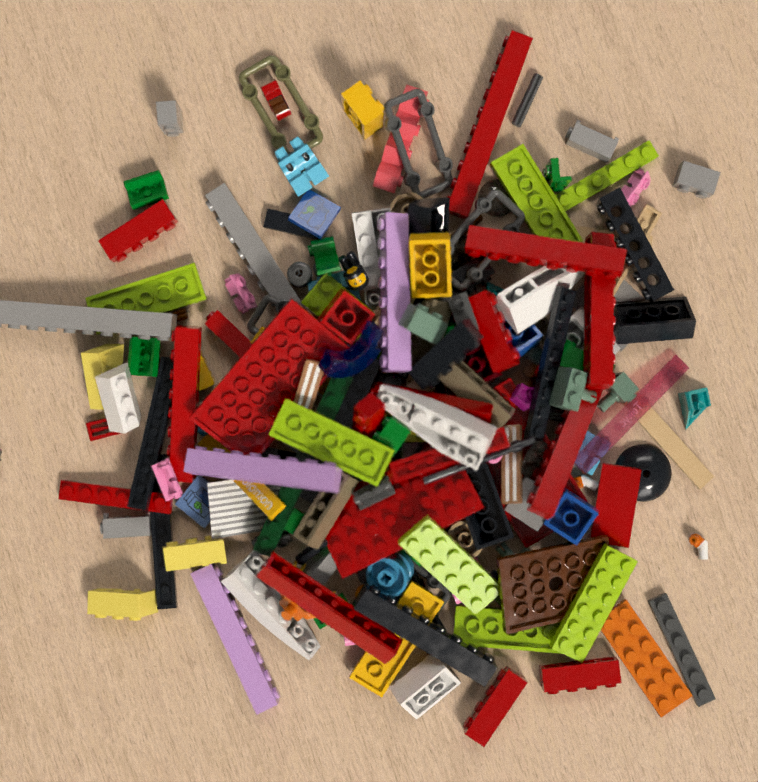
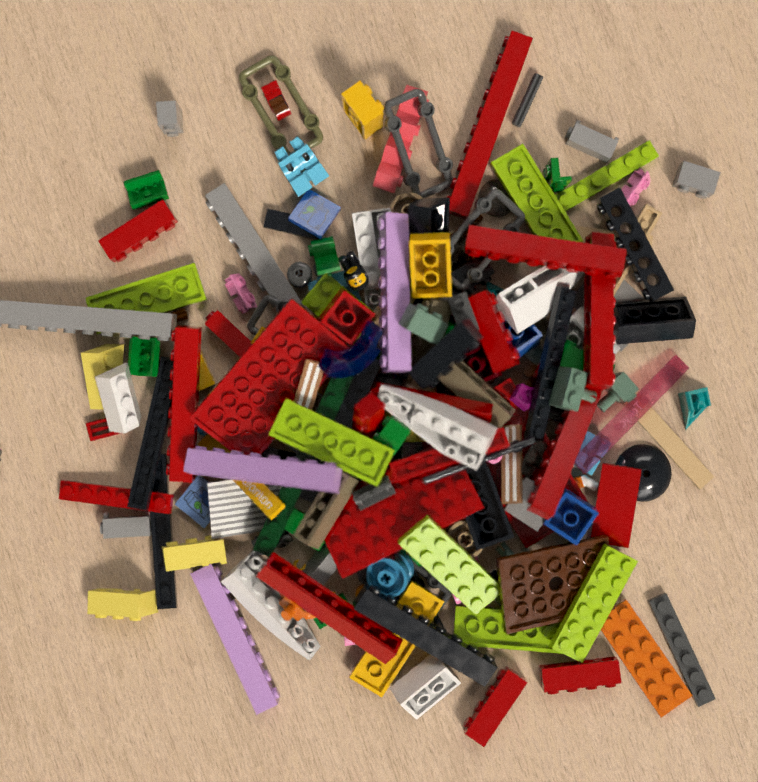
bright pink hinge [151,458,183,502] -> none
black axle [295,538,328,565] -> none
arm [689,534,708,560] -> none

